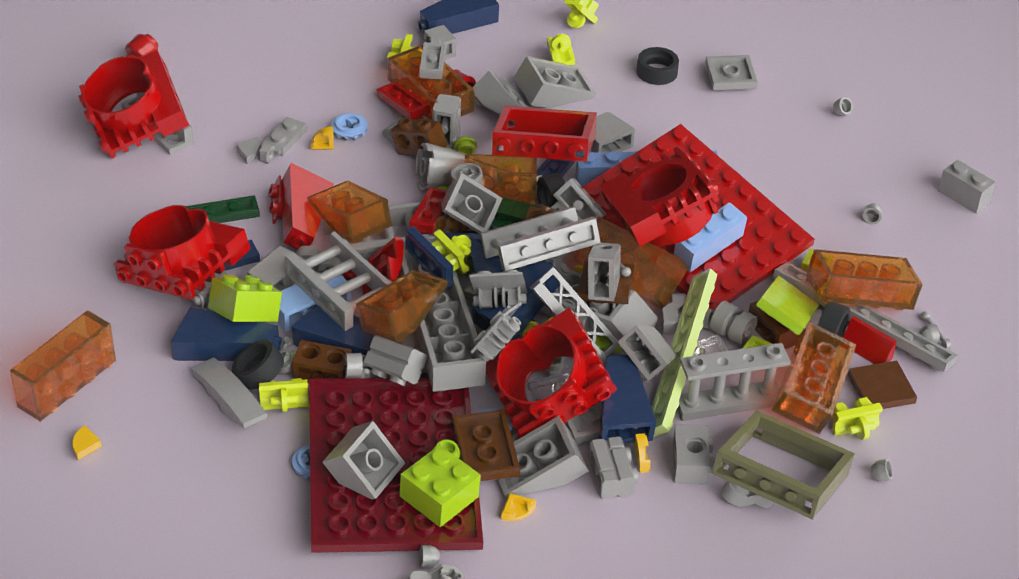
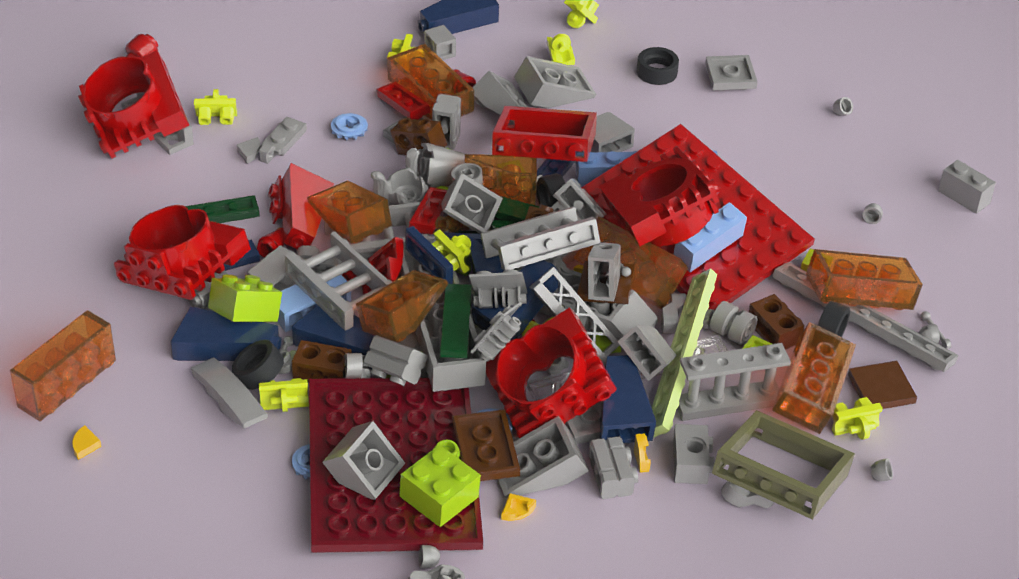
yellow tile [311,126,334,150] -> none
light grey hinge [419,32,446,79] -> none
lime plate [454,136,477,155] -> none
lime tile [756,275,820,335] -> none
red slope [841,316,897,364] -> none
none -> neon yellow hips [194,89,238,125]
none -> red cone [257,227,284,258]
none -> light grey hair [371,148,429,206]
none -> dark green tile [440,284,472,358]

